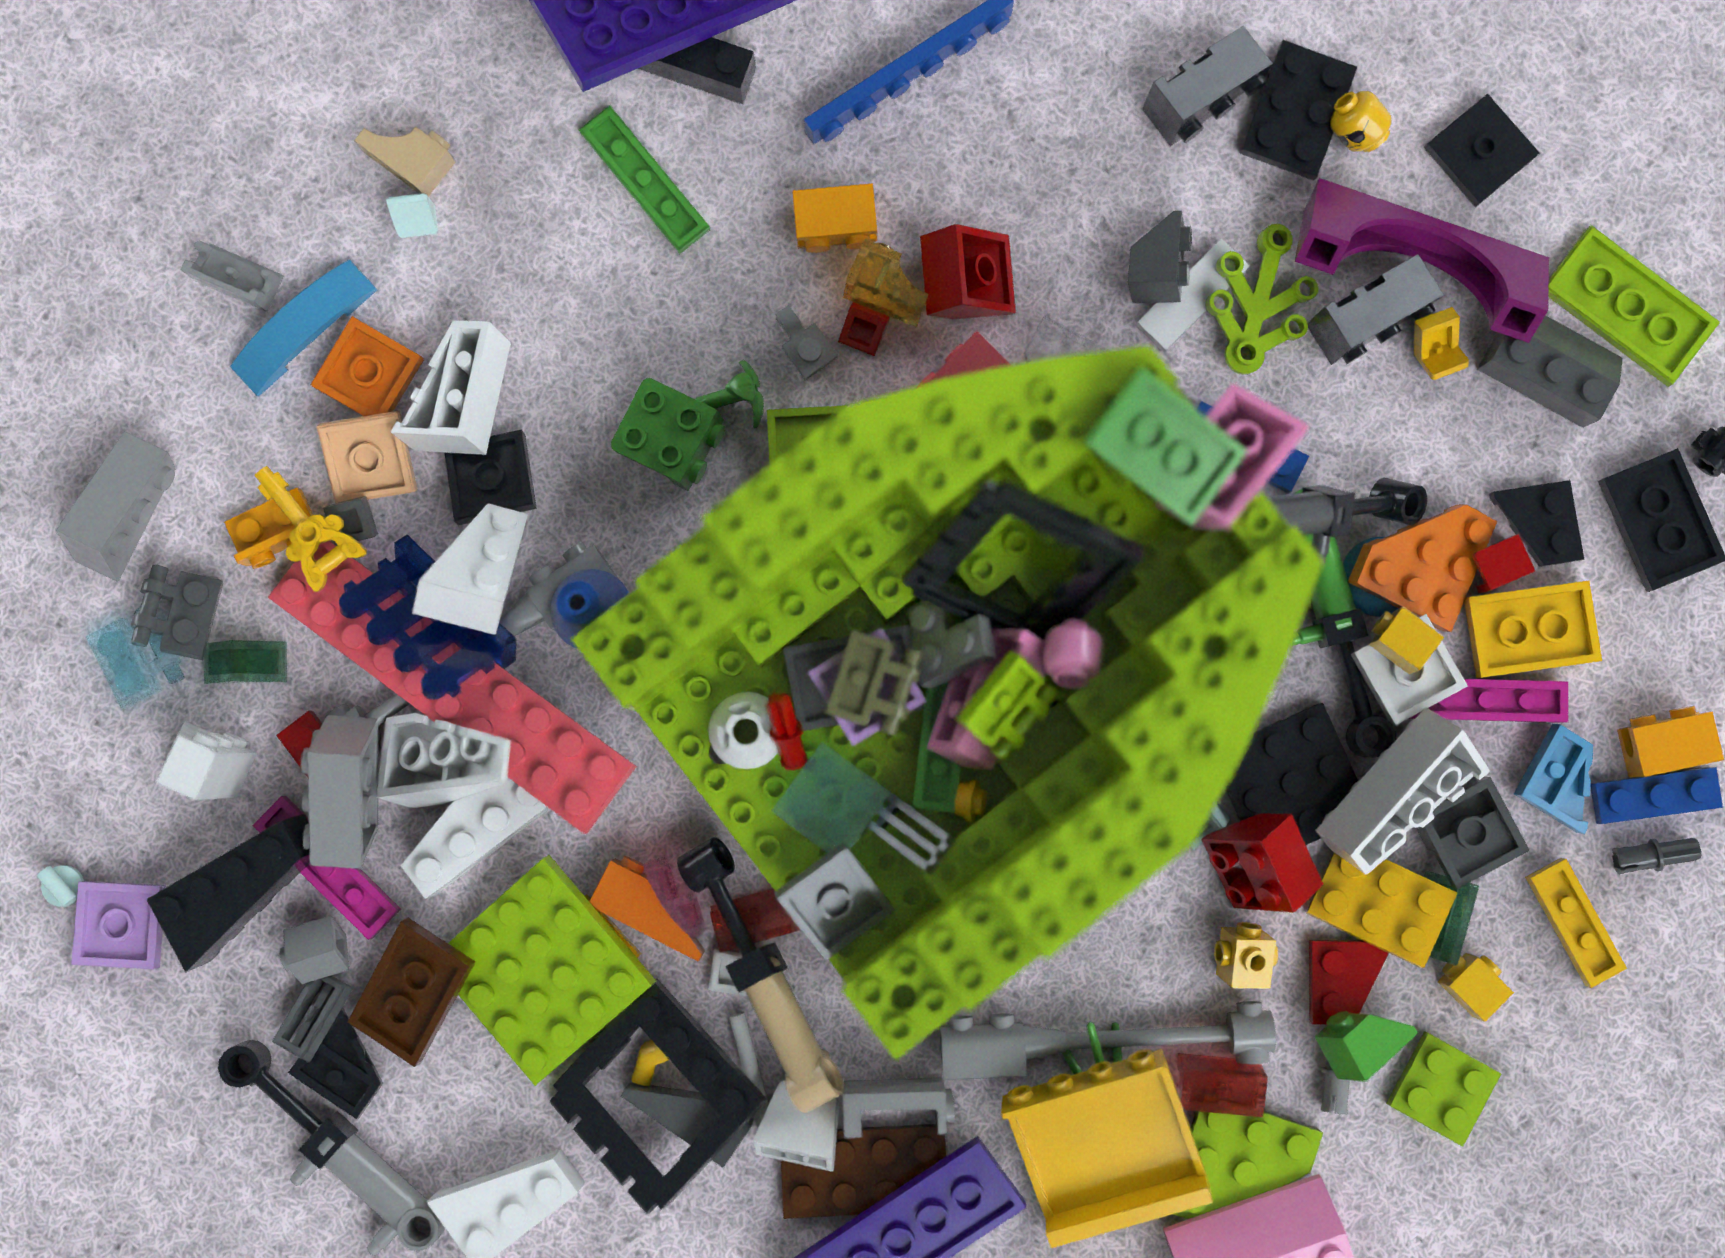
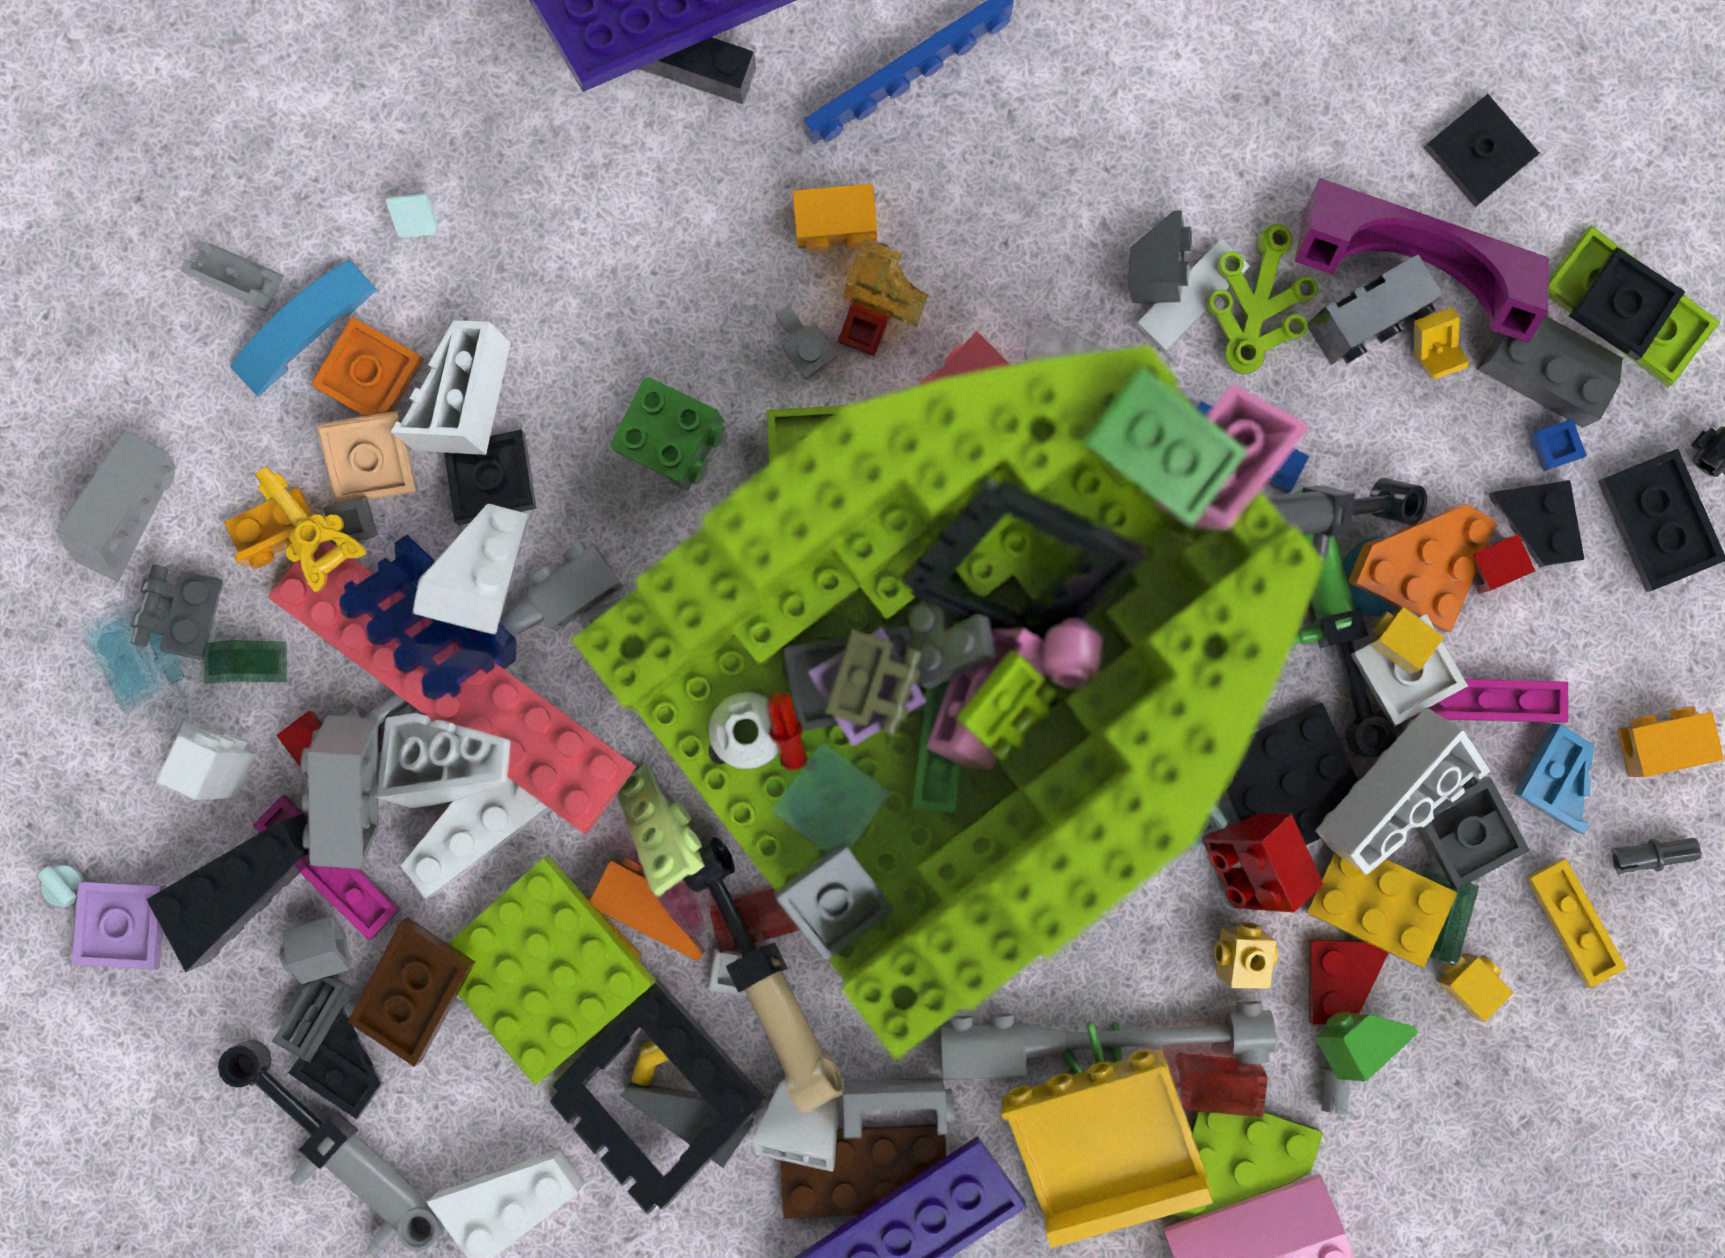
tan arch [354,126,456,197] -> none
blue cone [550,569,630,649] -> none
bright green tile [579,105,711,254] -> none
bright green plant [696,360,764,428] -> none
white bar [729,1013,769,1128] -> none
dark grey tile [867,793,956,875] -> none
red slope [920,224,1016,319] -> none
yellow plate [955,779,987,823] -> none
wedge [1142,26,1273,147] -> none
black plate [1240,40,1357,181] -> none
yellow head [1330,91,1392,152] -> none
lime plate [1386,1031,1501,1147] -> none
yellow plate [1464,581,1602,678] -> none
blue plate [1591,767,1723,824] -> none
none -> yellowish green bracket [617,764,704,896]
none -> blue plate [1529,418,1587,472]
none -> black plate [1568,247,1686,361]

